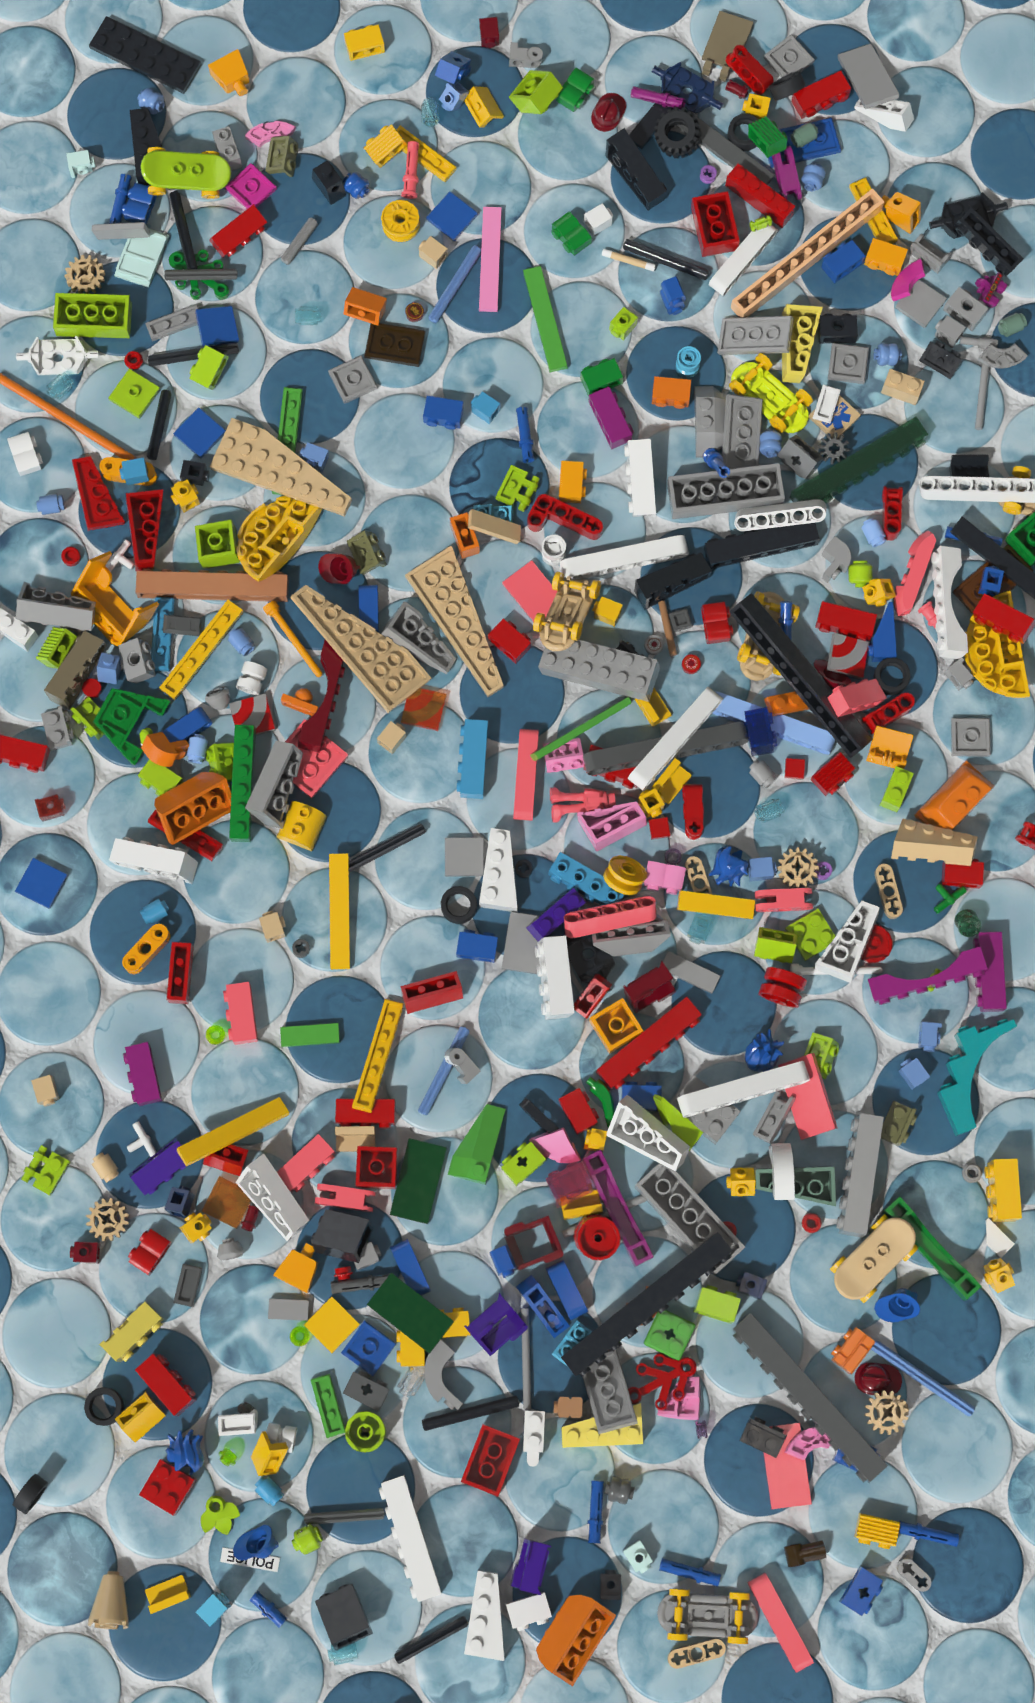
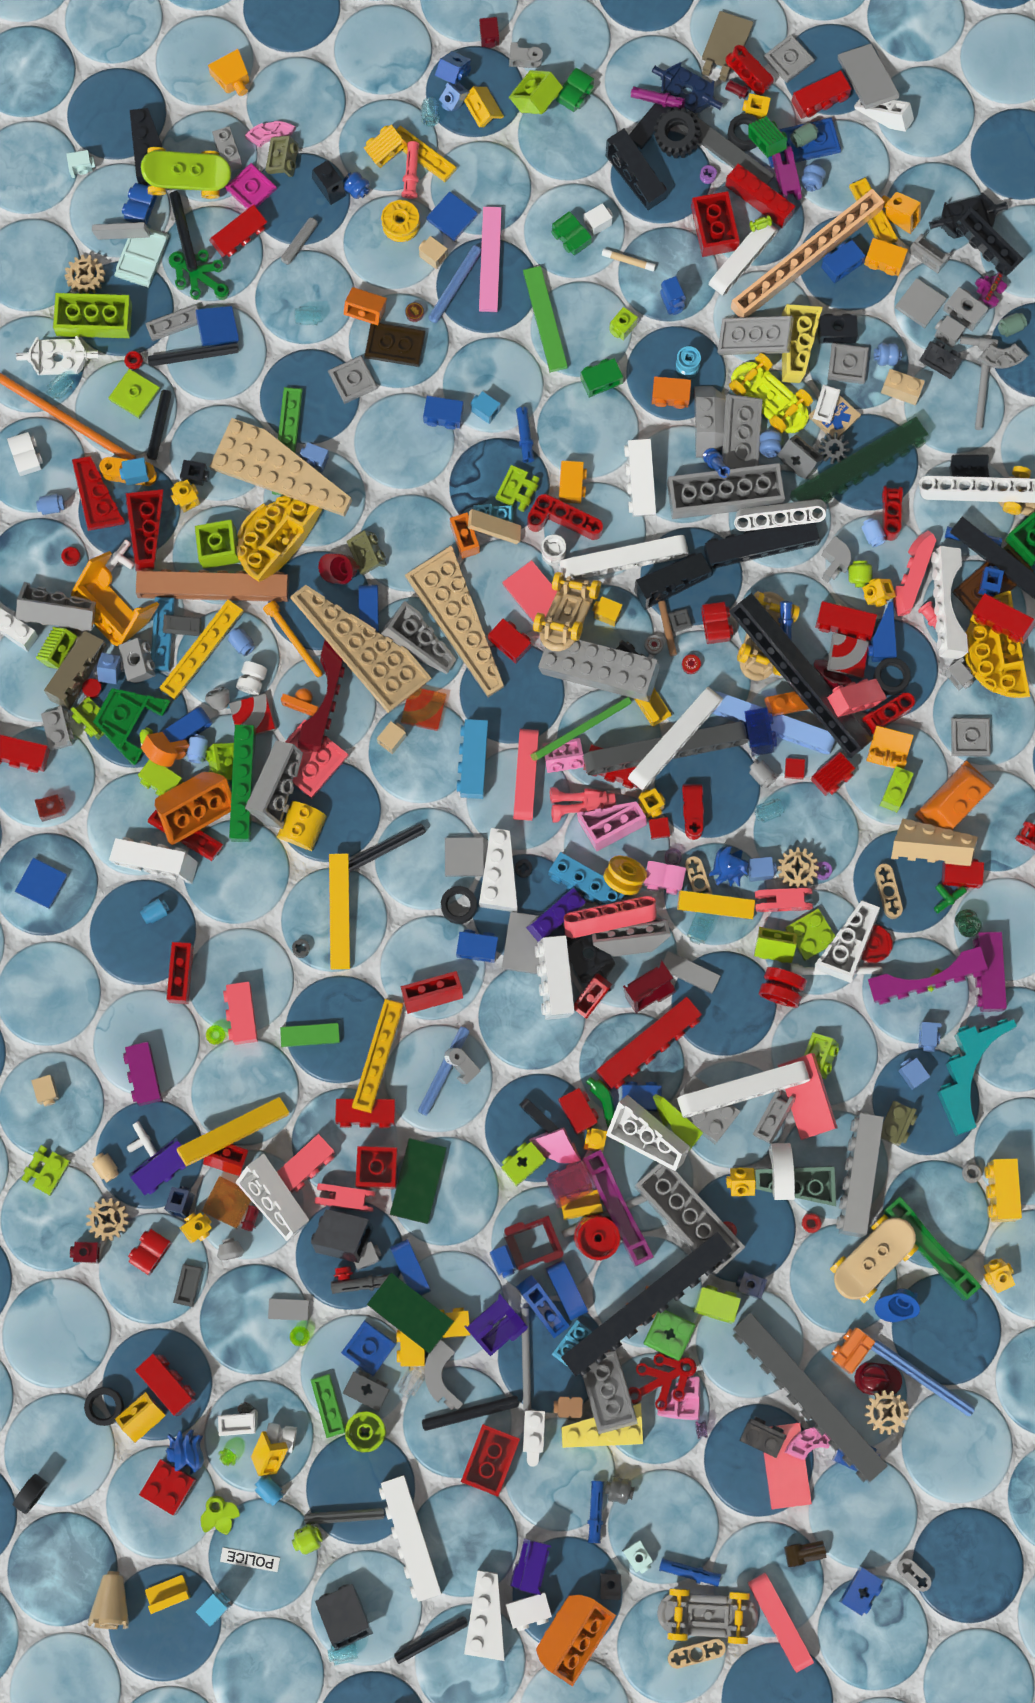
black plate [89,16,201,94] -> none
light yellow wedge [99,1302,164,1362] -> none
blue pin [108,174,132,224] -> none
light orange piece [122,924,171,975] -> none
medium blue piece [137,88,165,115] -> none
dark grey axle [164,269,238,281] -> none
blue tile [173,407,226,459] -> none
lime brick [189,345,229,390] -> none
blue piece [233,1525,279,1561] -> none
blue pin [249,1591,288,1628] -> none
tan brick [259,911,286,943] -> none
light orange torso [273,1243,318,1294] -> none
yellow tile [304,1297,360,1353] -> none
tan panel [335,1126,375,1152] -> none
yellow brick [344,24,385,61] -> none
bright green wedge [448,1104,506,1185] -> none
magenta brick [588,387,634,450] -> none
light orange brick [589,998,643,1054] -> none
dark red piece [591,93,626,132] -> none
black axle [623,239,709,280] -> none
yellow panel [651,758,692,804] -> none
blue hair [745,1029,785,1073] -> none
black tyre [769,71,806,100] -> none
yellow brick [854,1513,900,1549] -> none
dark pink tile [891,259,926,302] -> none
blue pin [898,1520,959,1547] -> none
white tile [985,1218,1015,1258] -> none

